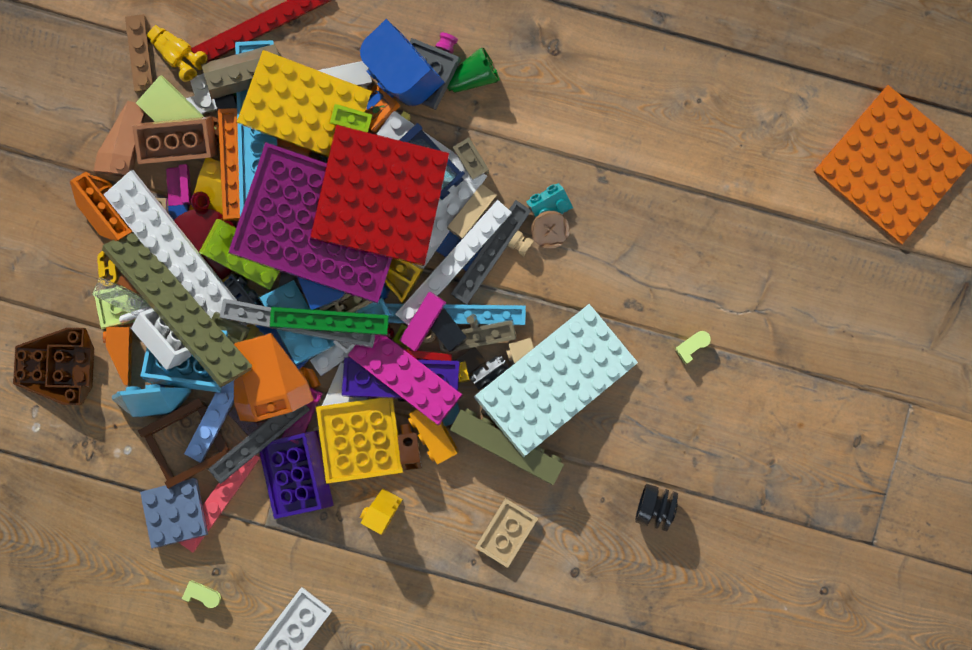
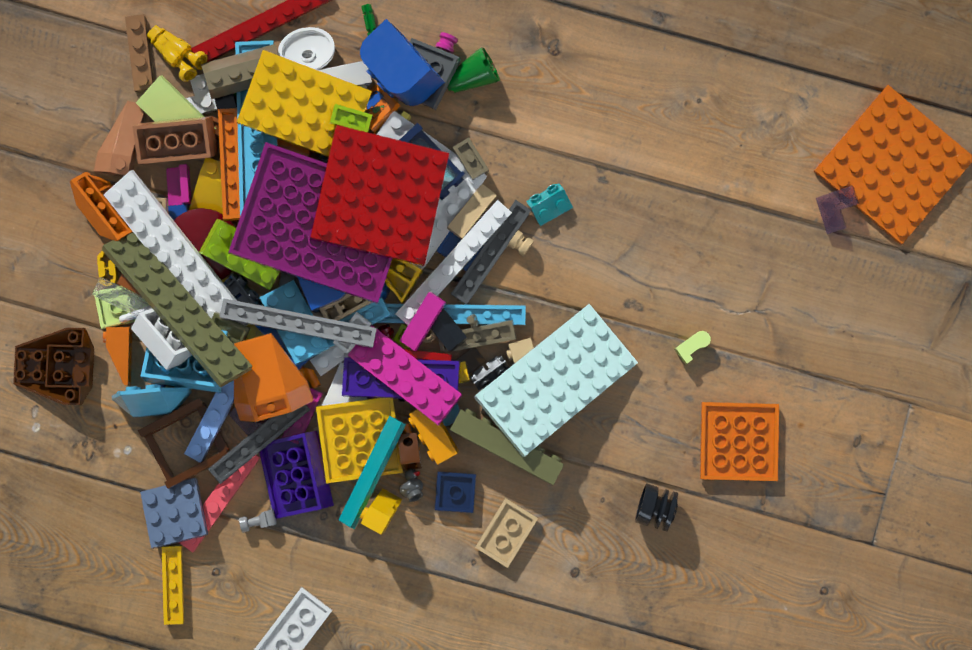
yellowish green leg [182,580,222,608] -> none
dark red plate [191,192,210,211] -> none
green plate [270,307,389,336] -> none
medium nougat tile [531,211,570,249] -> none
none -> yellow plate [162,546,184,625]
none -> light grey leg [239,509,277,533]
none -> white dish [278,27,335,70]
none -> teal tile [339,416,406,529]
none -> green axle [361,4,376,36]
none -> dark grey animal [400,468,423,502]
none -> dark blue plate [435,472,476,513]
none -> orange plate [700,402,779,481]
none -> clear purple plate [816,186,859,234]

